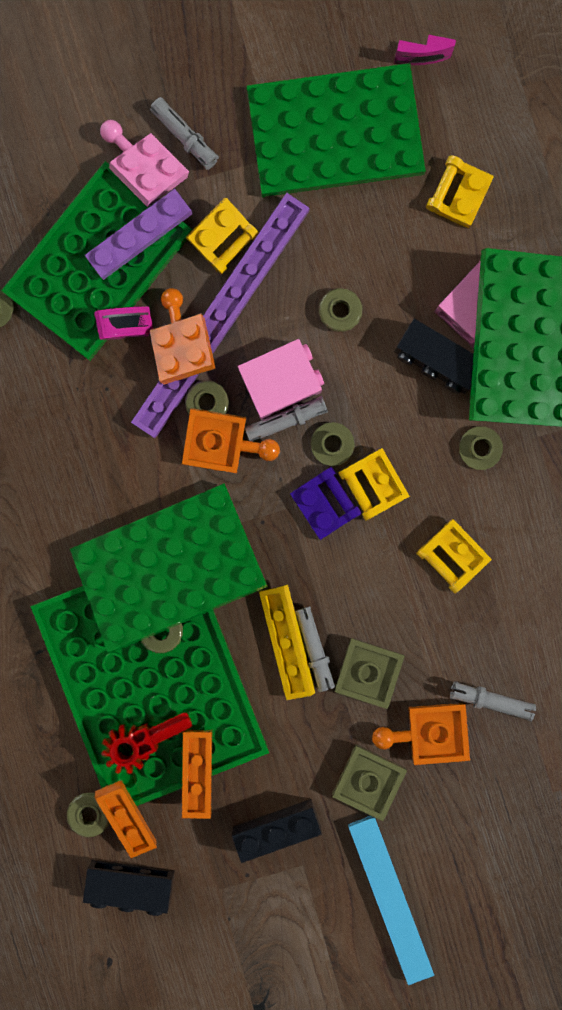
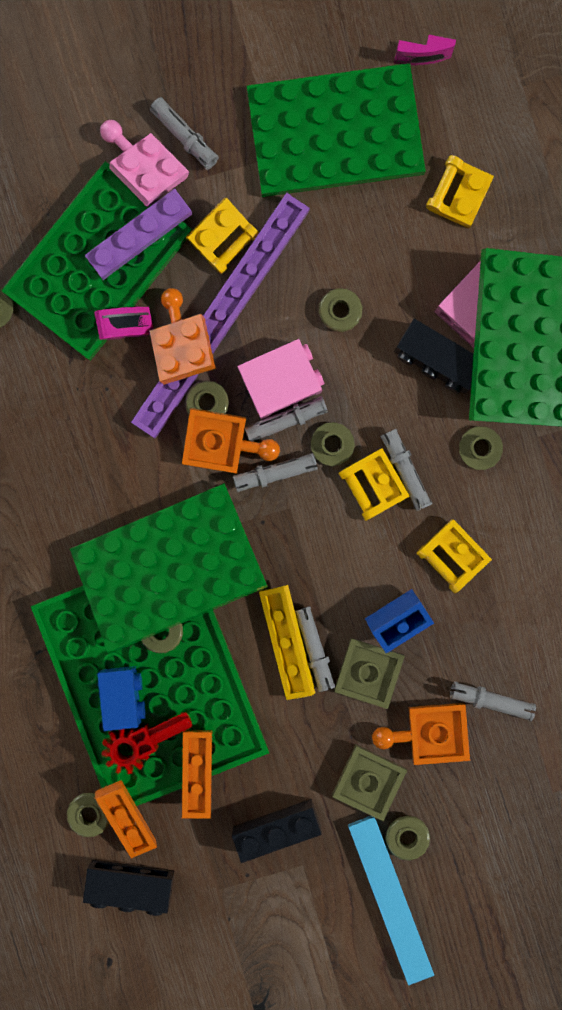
dark purple plate [290,467,362,540] -> none
none -> blue brick [98,666,145,731]
none -> light grey pin [233,453,318,493]
none -> blue brick [365,589,434,653]
none -> light grey pin [380,429,432,511]
none -> olive piece [386,815,430,861]

